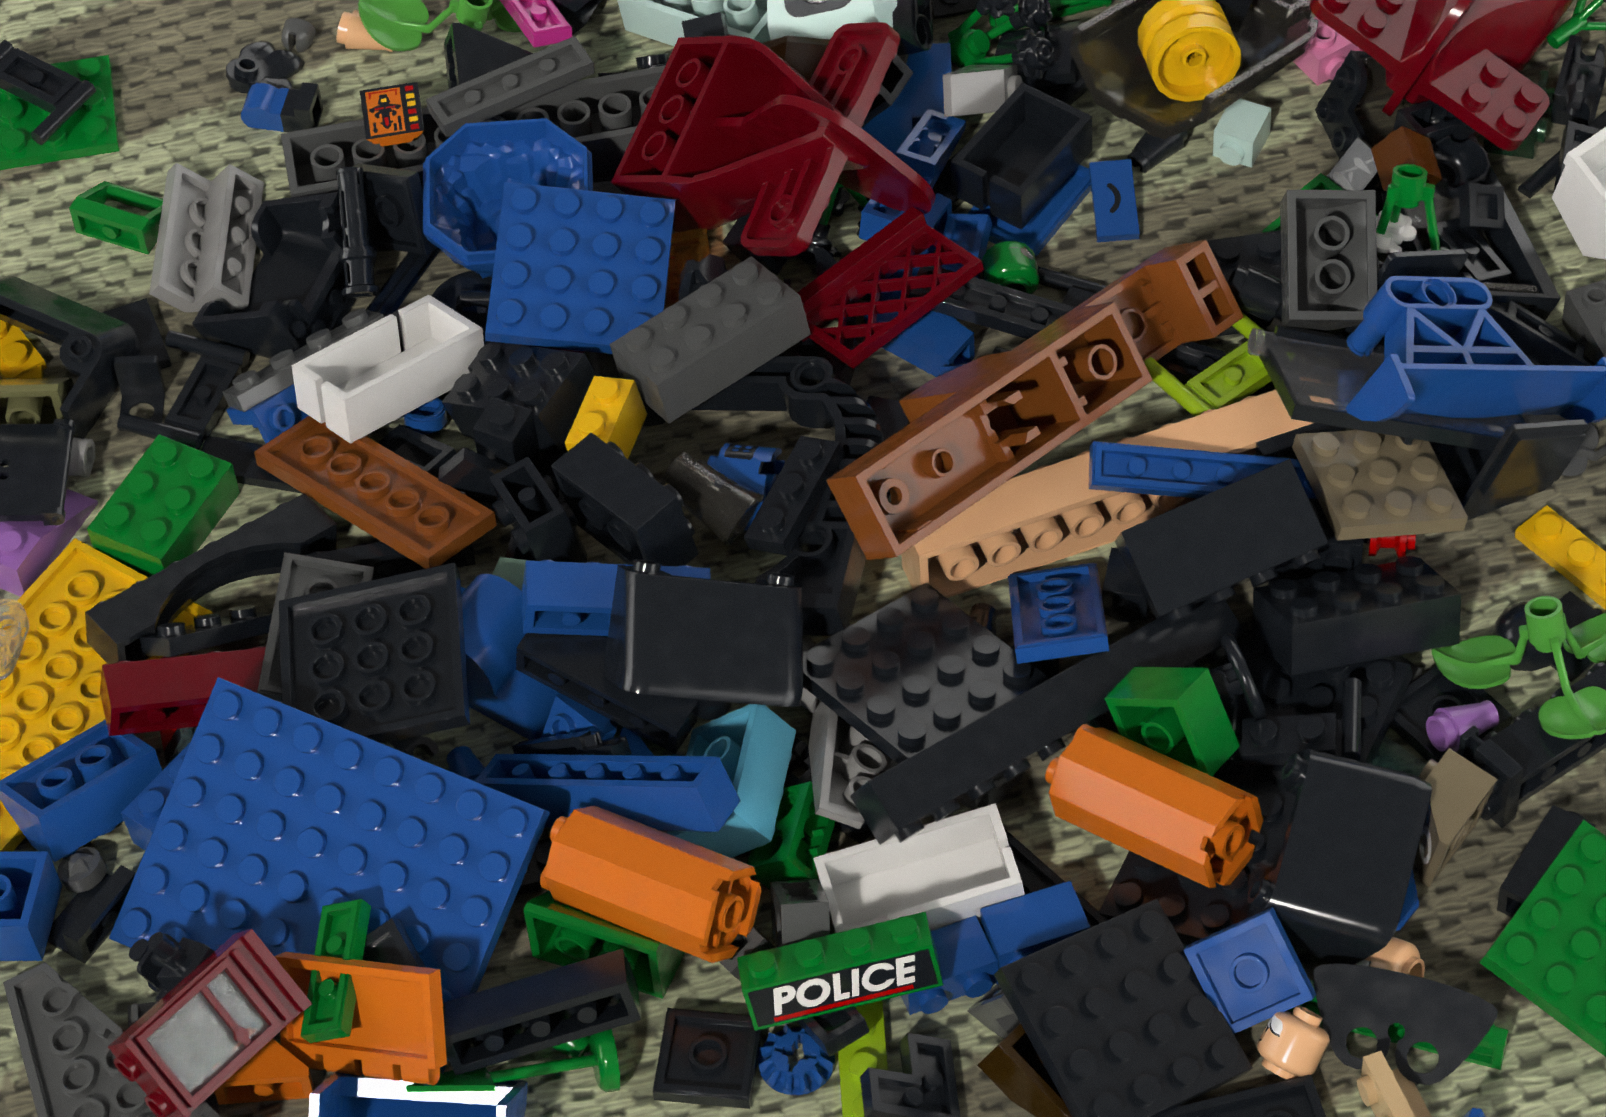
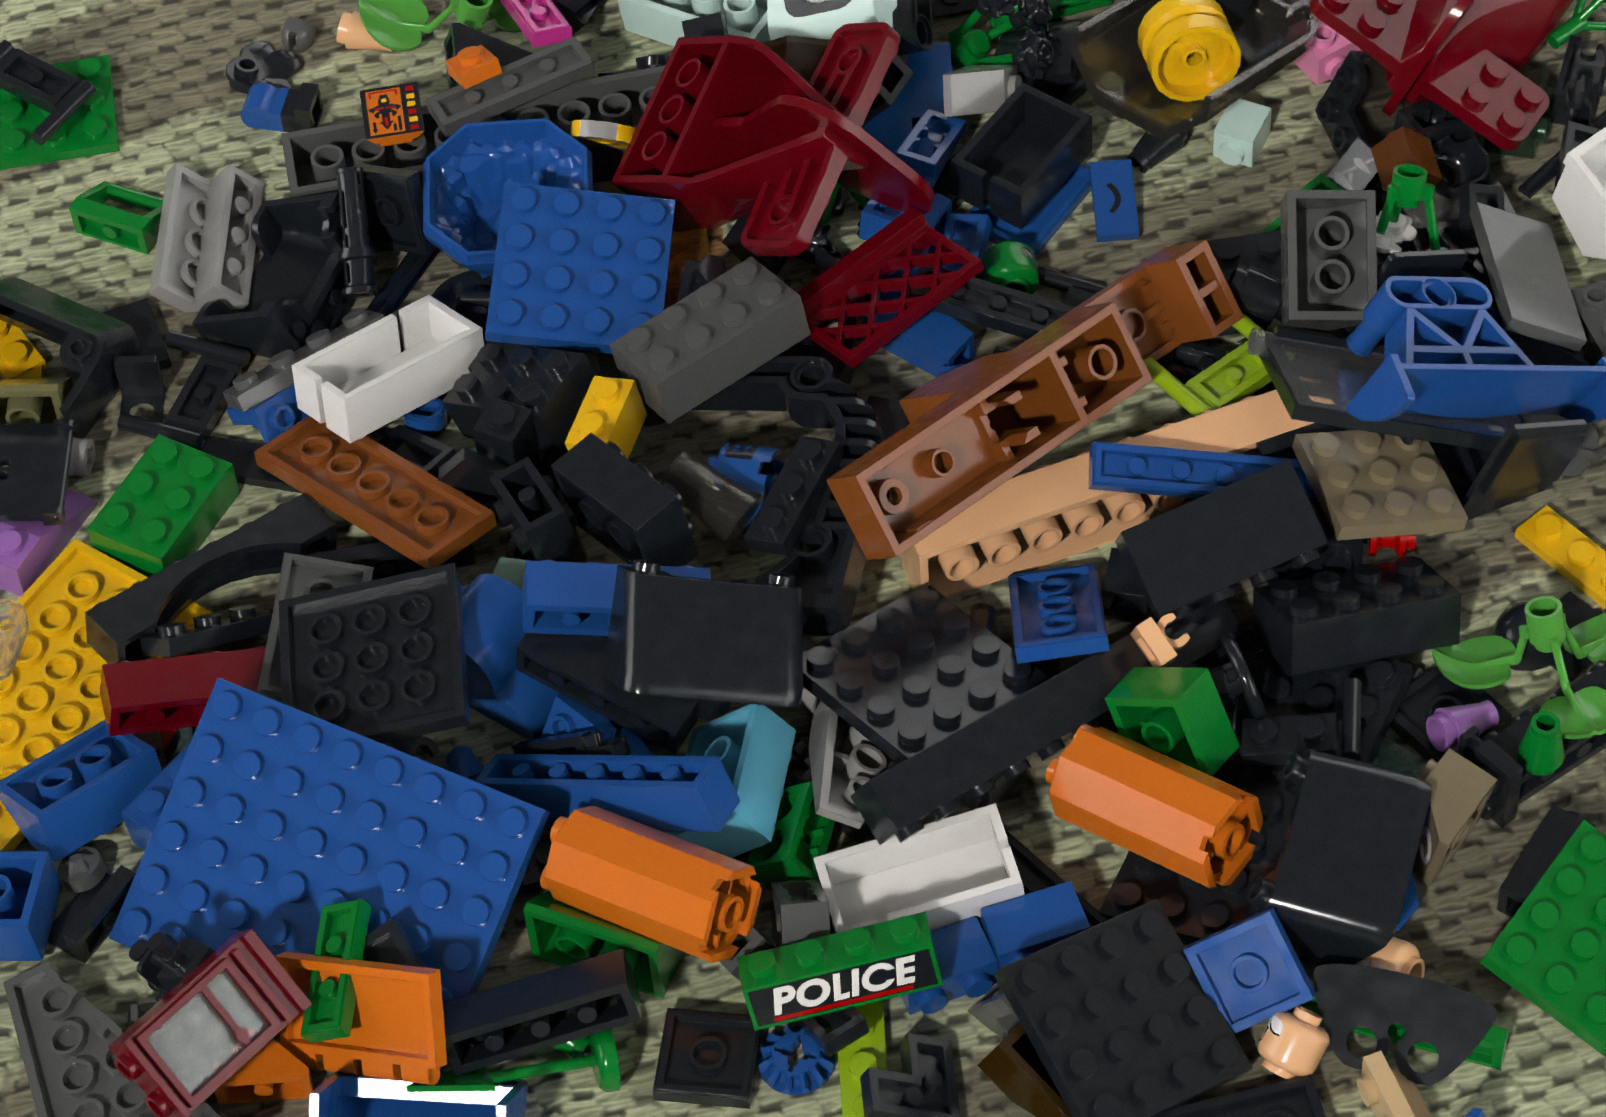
none -> orange plate [445,44,502,90]
none -> piece [570,120,636,149]
none -> light nougat tile [1130,613,1190,667]
none -> dark grey tile [1469,202,1587,351]
none -> green cone [1517,711,1565,776]

